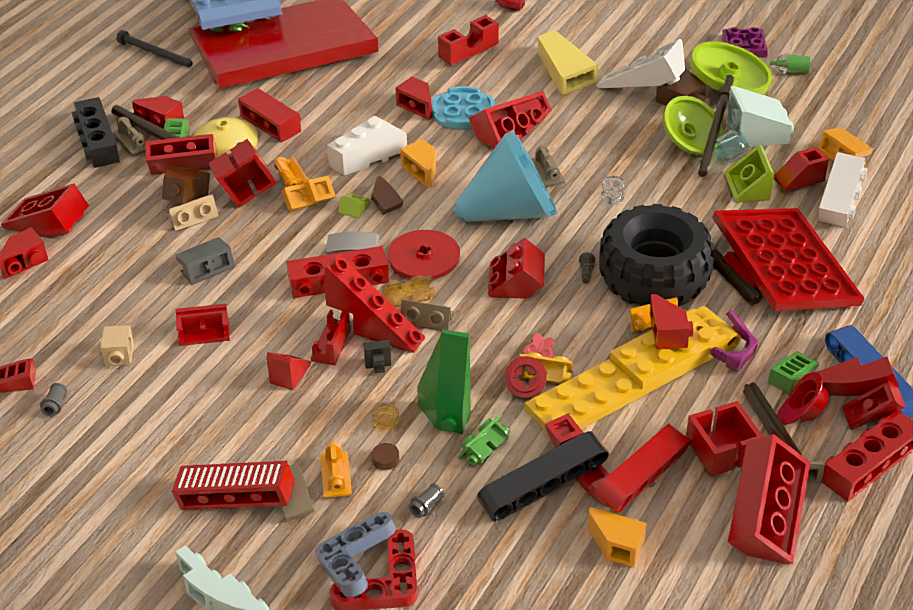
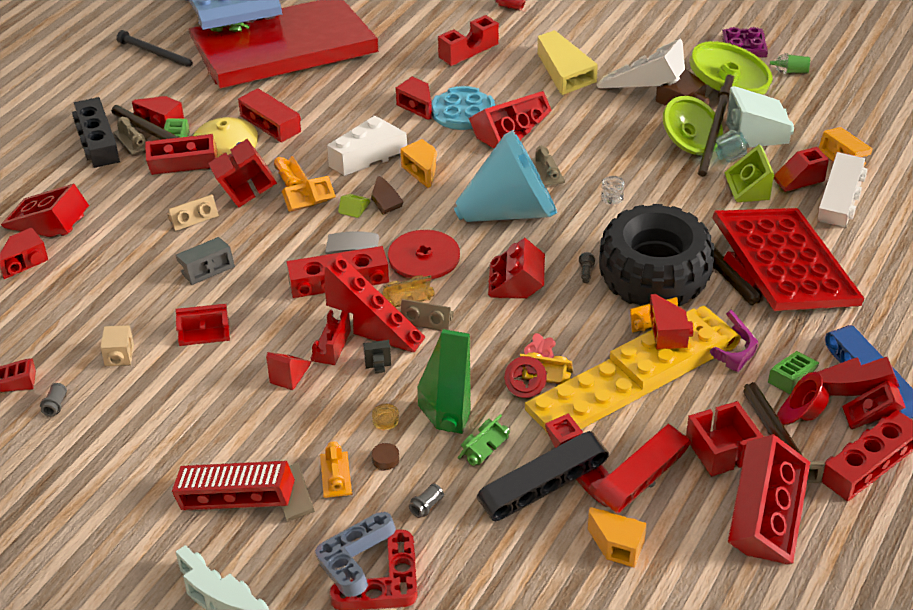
reddish brown slope [162,164,210,204] -> none

